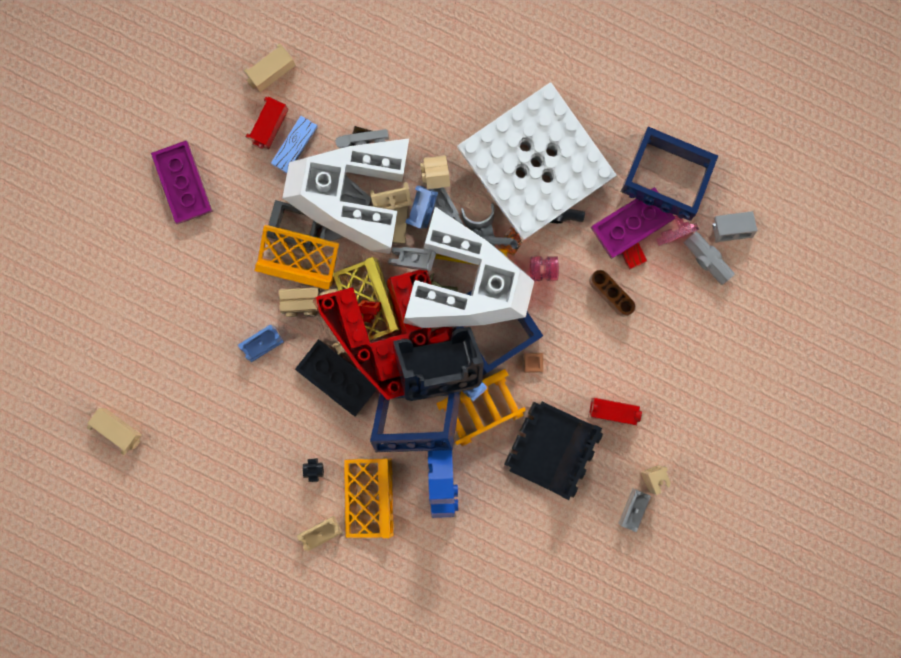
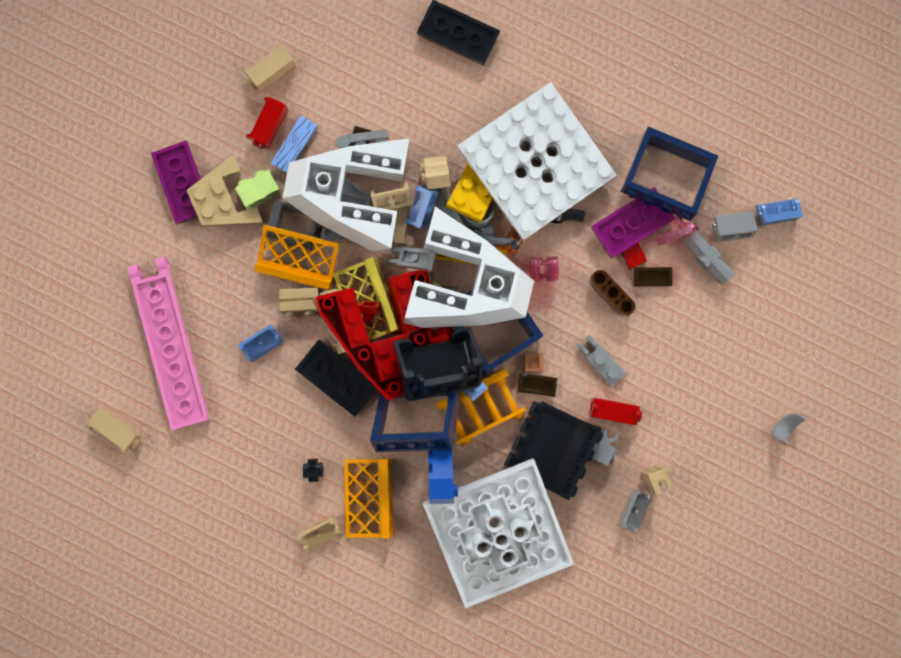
none -> bright pink hinge [128,256,210,430]
none -> tan wing [187,155,263,227]
none -> yellowish green brick [235,170,281,209]
none -> black plate [417,0,500,66]
none -> white plate [423,458,574,608]
none -> yellow plate [446,163,493,223]
none -> dark brown tile [517,373,558,397]
none -> light grey hinge [577,335,626,387]
none -> light grey brick [592,429,618,466]
none -> dark brown tile [634,267,673,287]
none -> medium blue hinge [756,199,803,226]
none -> light grey helmet [773,413,806,446]

